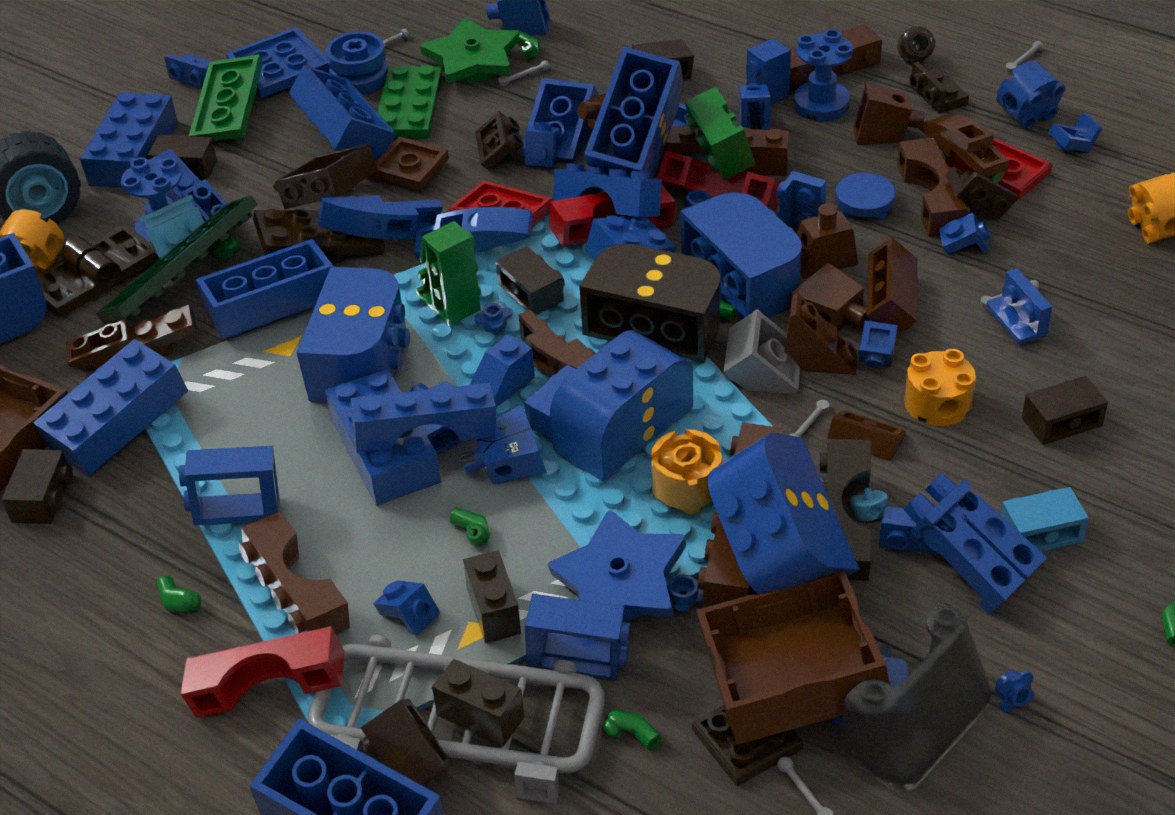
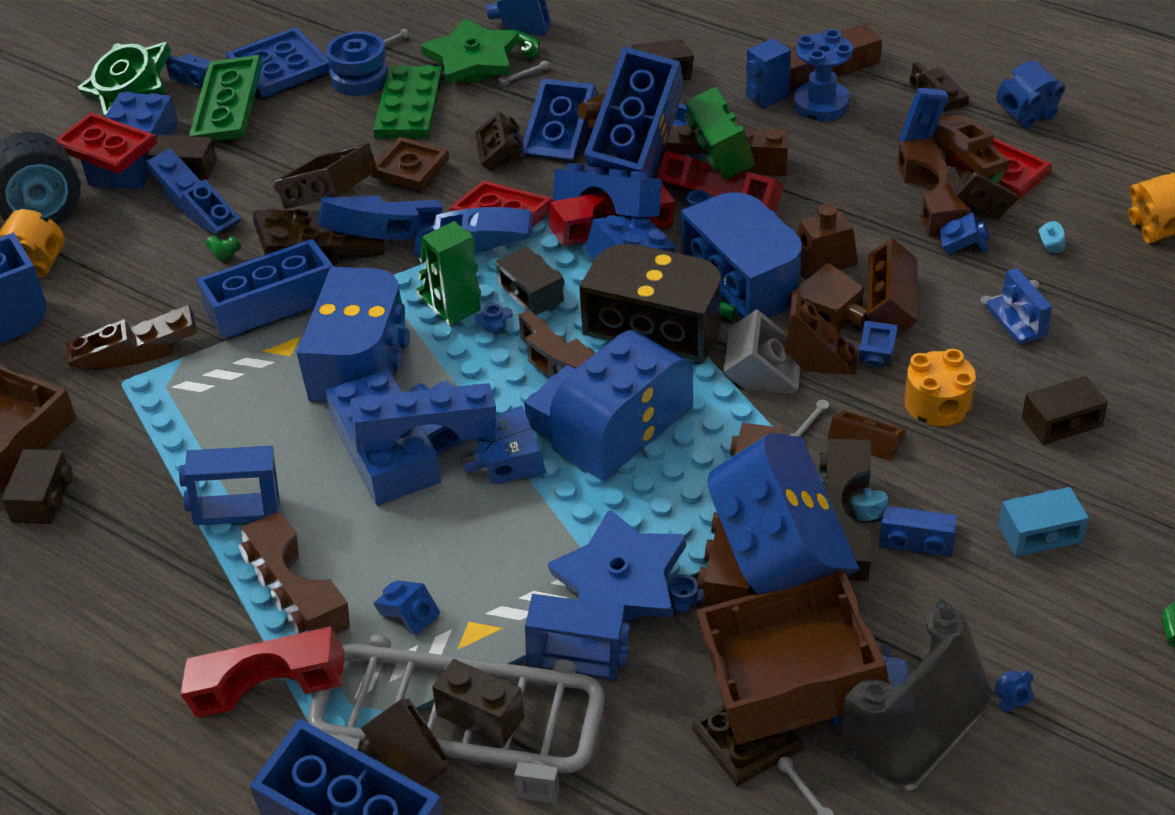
blue brick [33,339,188,477] -> none
dark brown plate [37,224,161,317] -> none
dark green plate [96,195,258,323] -> none
blue piece [121,157,182,244] -> none
medium azure plate [140,195,204,258] -> none
green arm [156,576,201,613] -> none
blue brick [289,65,396,161] -> none
green arm [450,507,491,546] -> none
dark brown brick [463,550,521,643] -> none
blue slope [470,334,535,408] -> none
blue bracket [525,122,560,167] -> none
green arm [602,709,662,751] -> none
light orange brick [651,429,722,514] -> none
blue torso [739,84,770,130] -> none
blue bracket [776,171,826,228] -> none
blue tile [835,173,896,220] -> none
reddish brown torso [853,83,925,145] -> none
dark brown head [897,26,935,63] -> none
blue hips [903,473,1047,614] -> none
light grey hinge [1005,41,1043,73] -> none
blue bracket [1048,113,1103,152] -> none
none -> red tile [55,112,157,174]
none -> green plate [77,42,172,116]
none -> blue hinge [899,88,948,142]
none -> medium azure piece [1038,221,1066,253]

